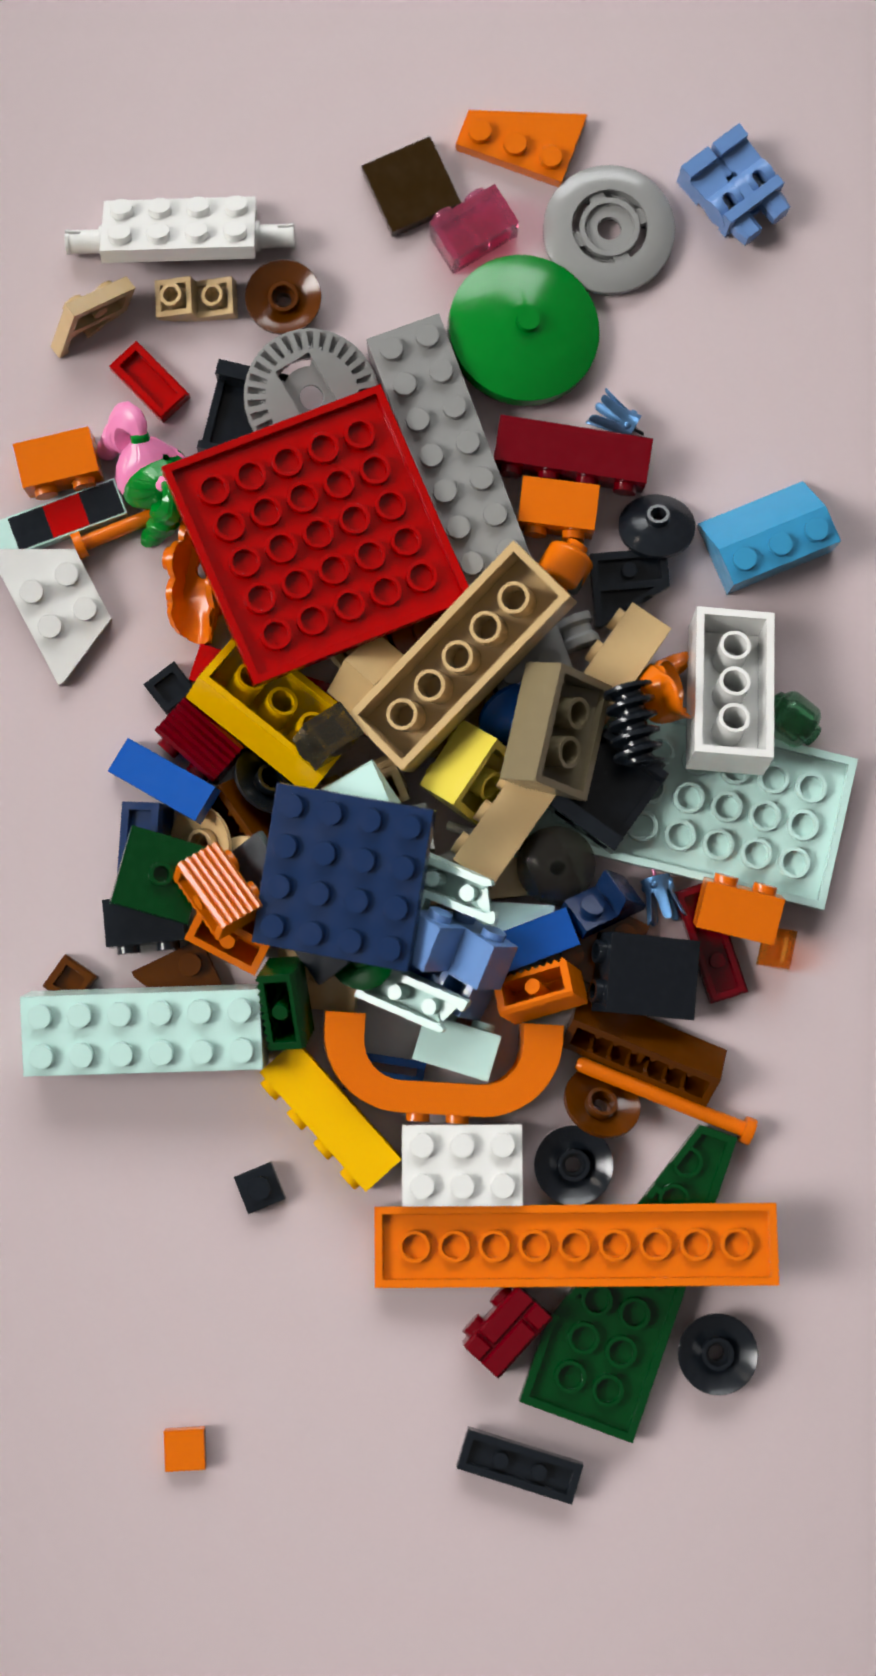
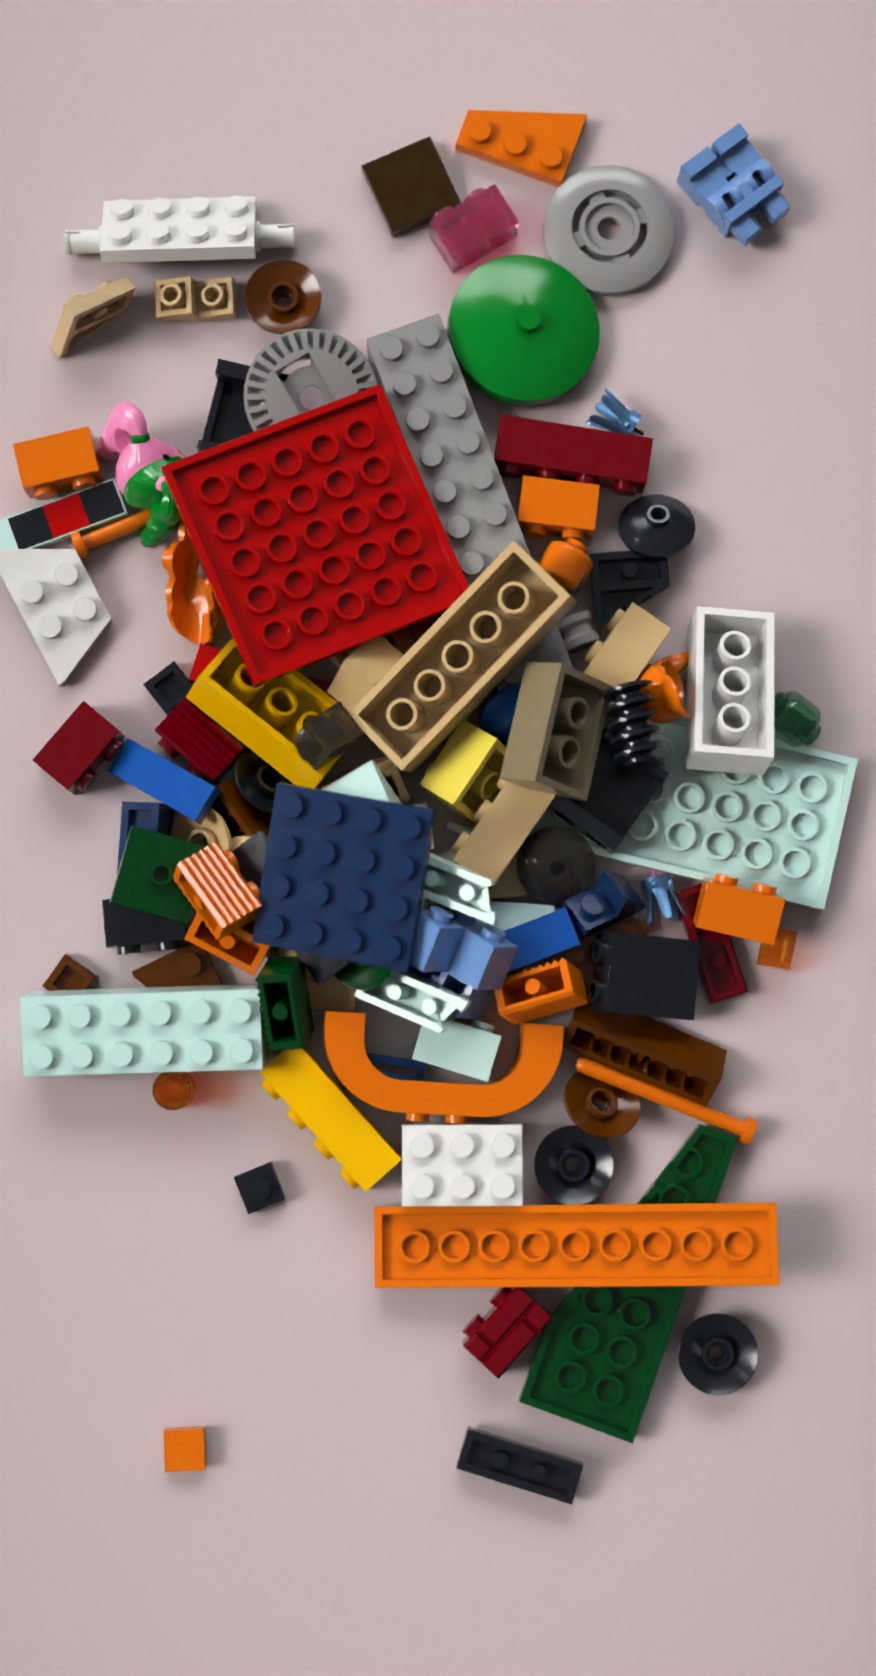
red tile [109,340,191,423] -> none
dark azure slope [697,481,841,595] -> none
none -> dark red brick [32,701,125,795]
none -> clear orange wheel [152,1072,196,1110]

